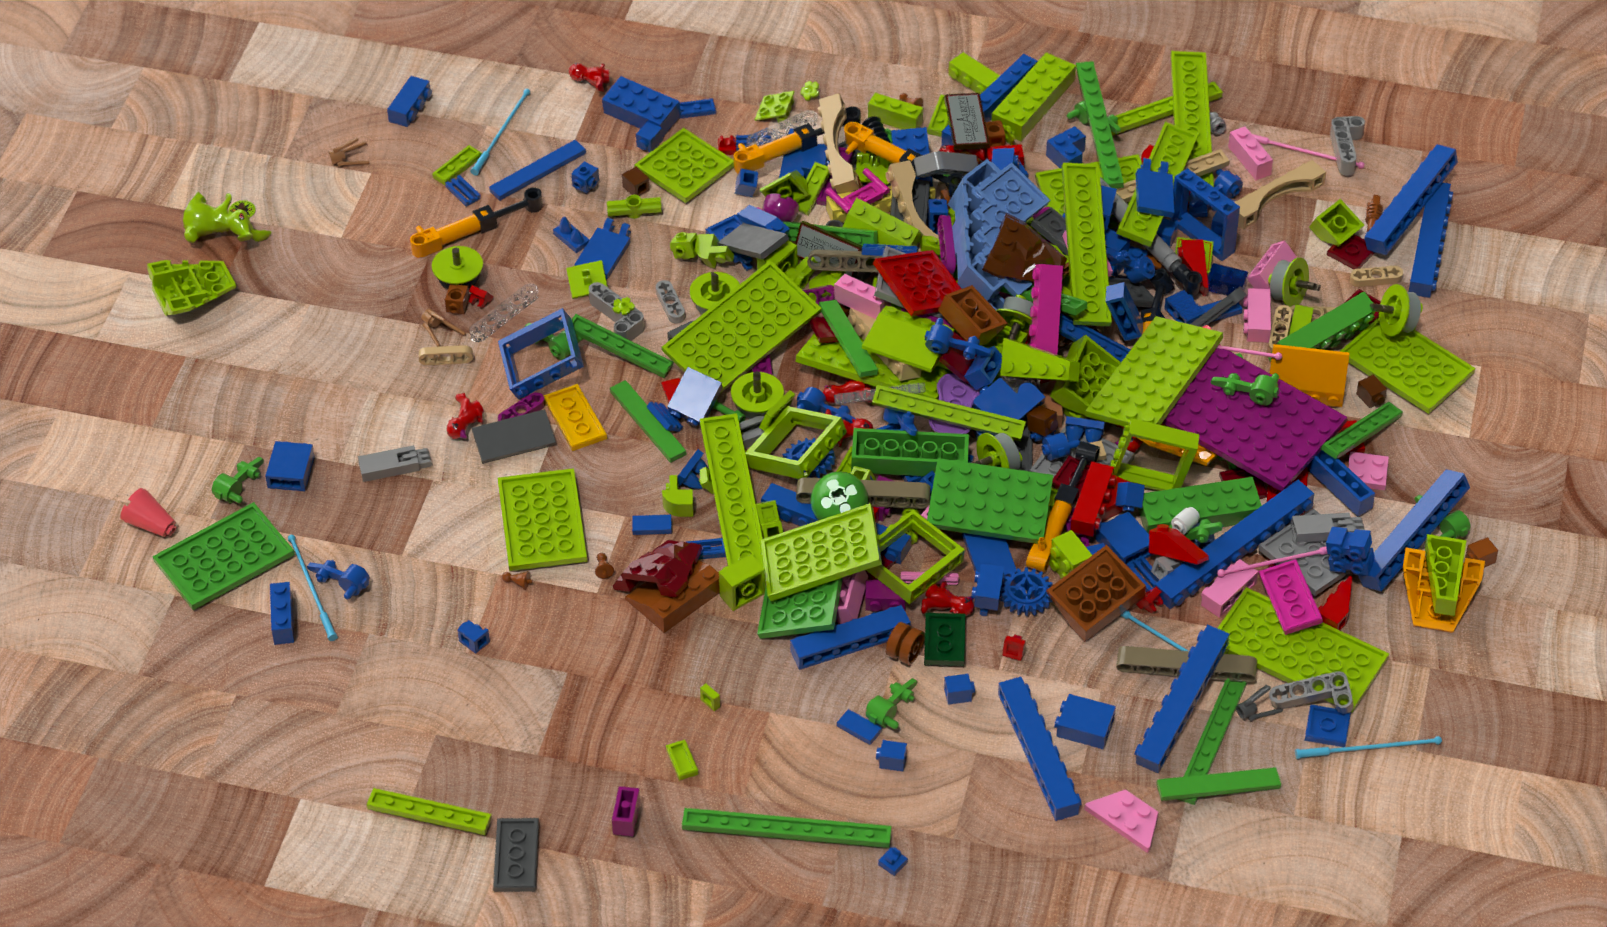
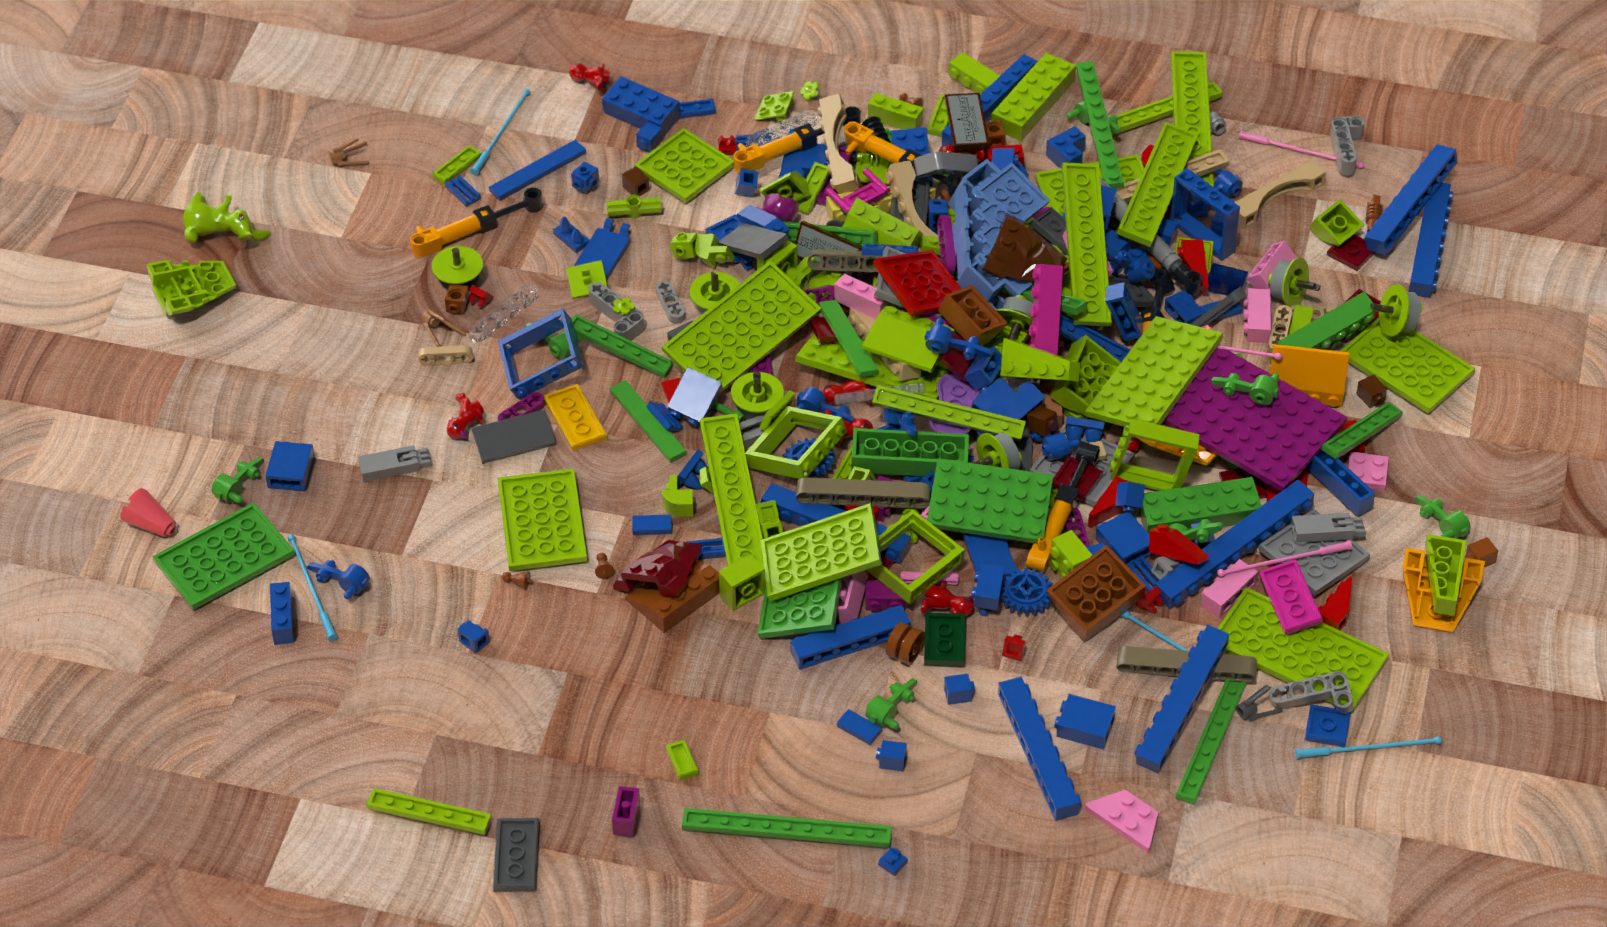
piece [229,200,256,218] -> none
blue brick [387,76,432,127] -> none
lime tile [700,684,720,711] -> none
bright green piece [811,472,869,520] -> none
lime plant [1003,125,1016,145] -> none
red brick [1071,462,1117,537] -> none
blue tile [1136,158,1174,218] -> none
bright green tile [1156,767,1281,801] -> none
white brick [1171,507,1200,534] -> none
bright pink brick [1228,127,1273,180] -> none
blue brick [1326,527,1375,576] -> none
tan beam [1350,266,1403,287] -> none
blue brick [1358,469,1470,591] -> none

